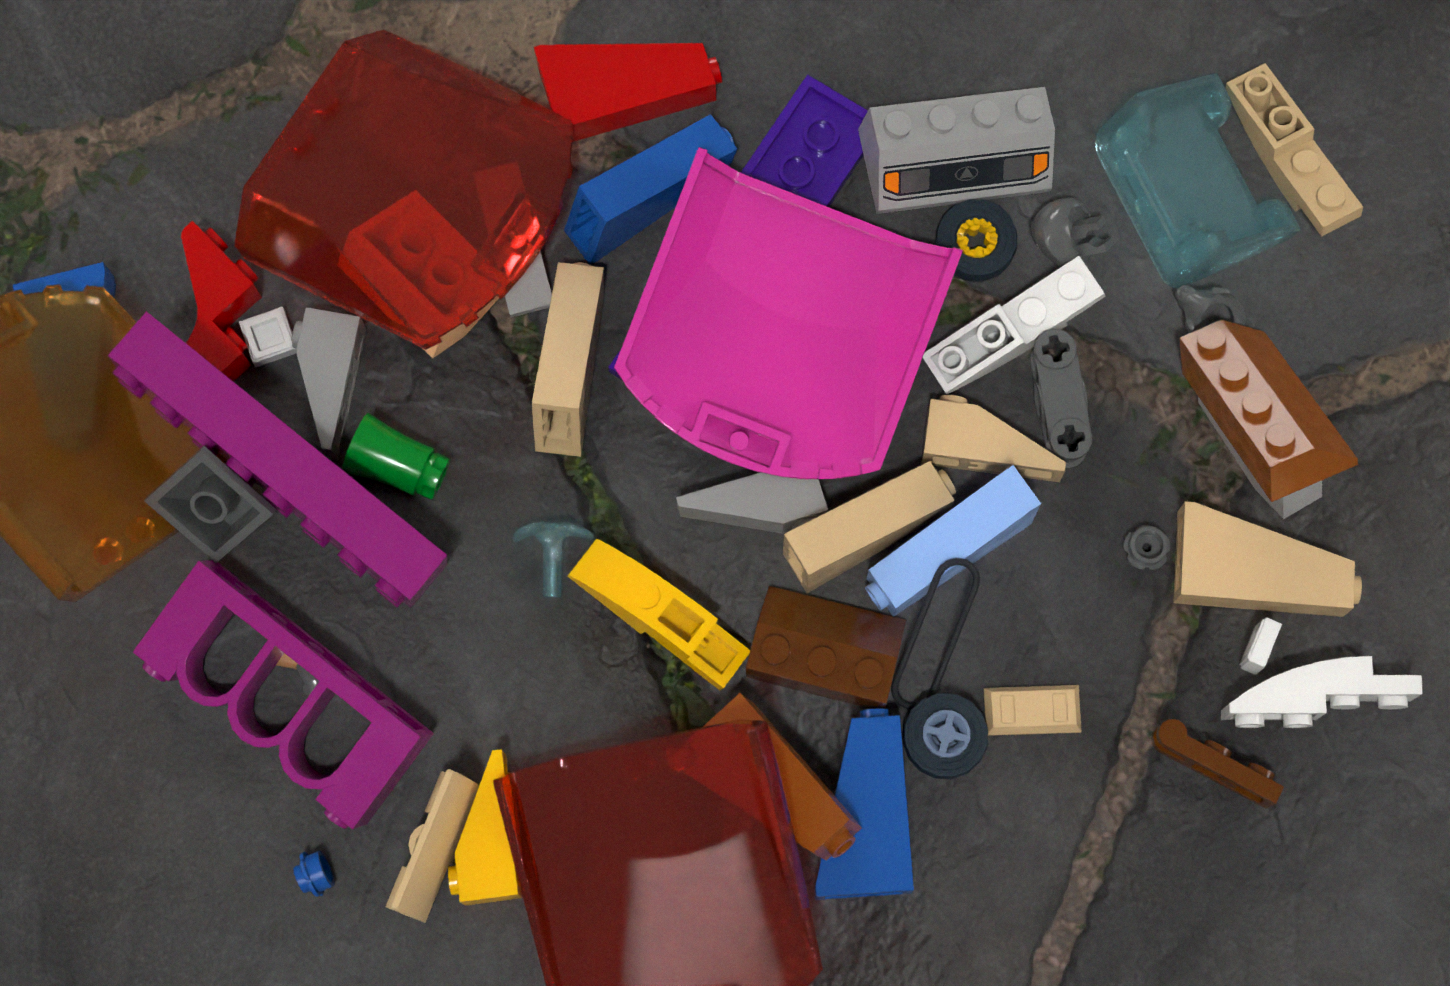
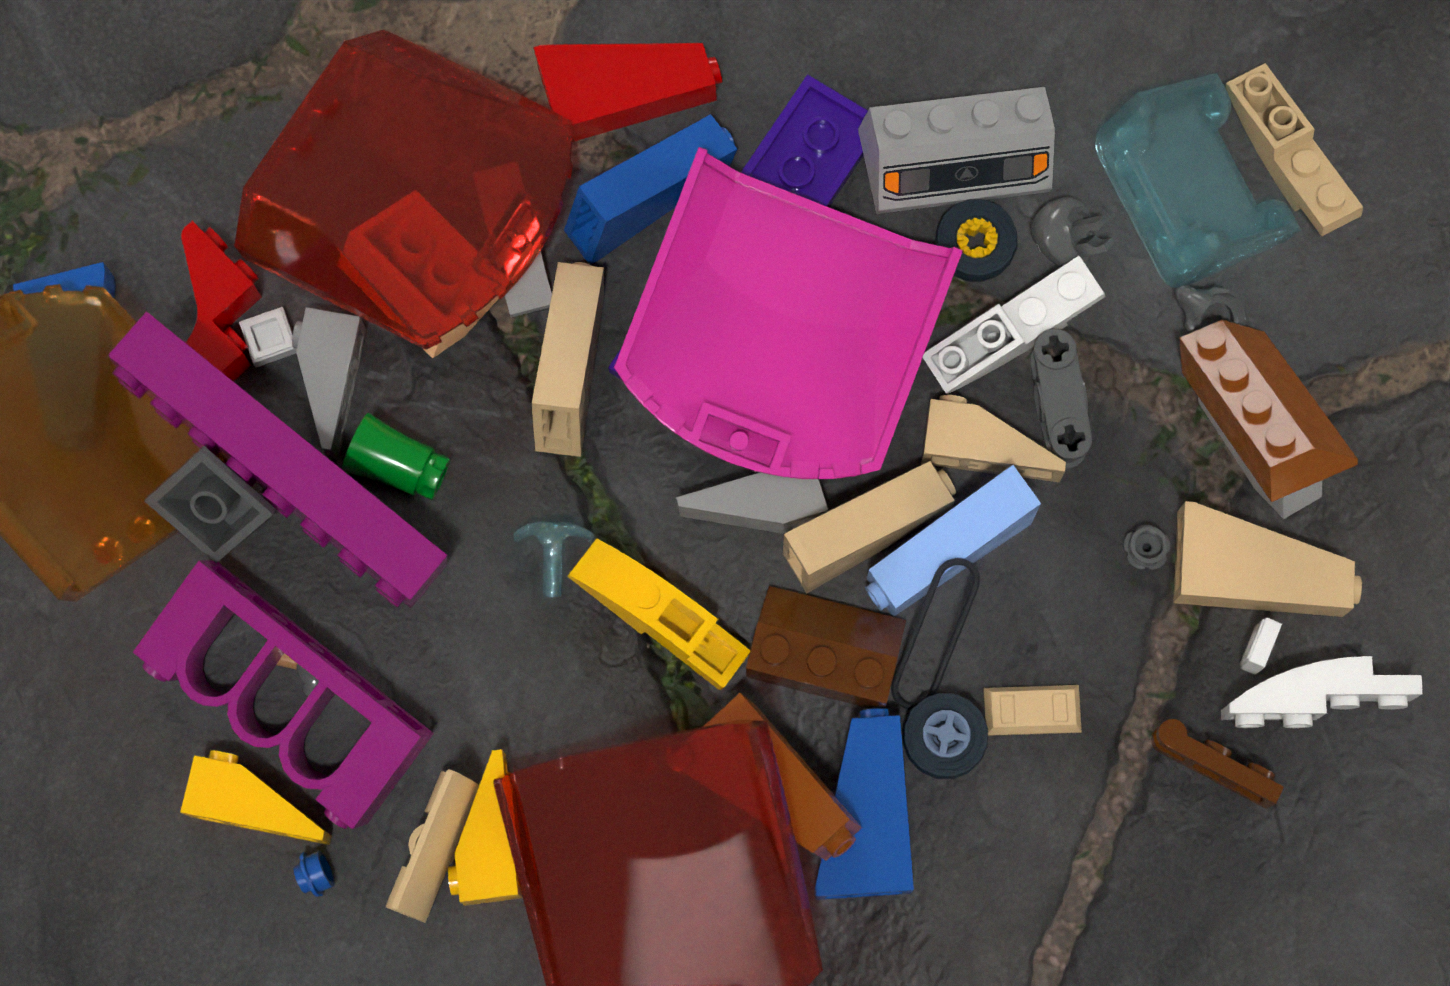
none -> yellow slope [180,750,332,845]

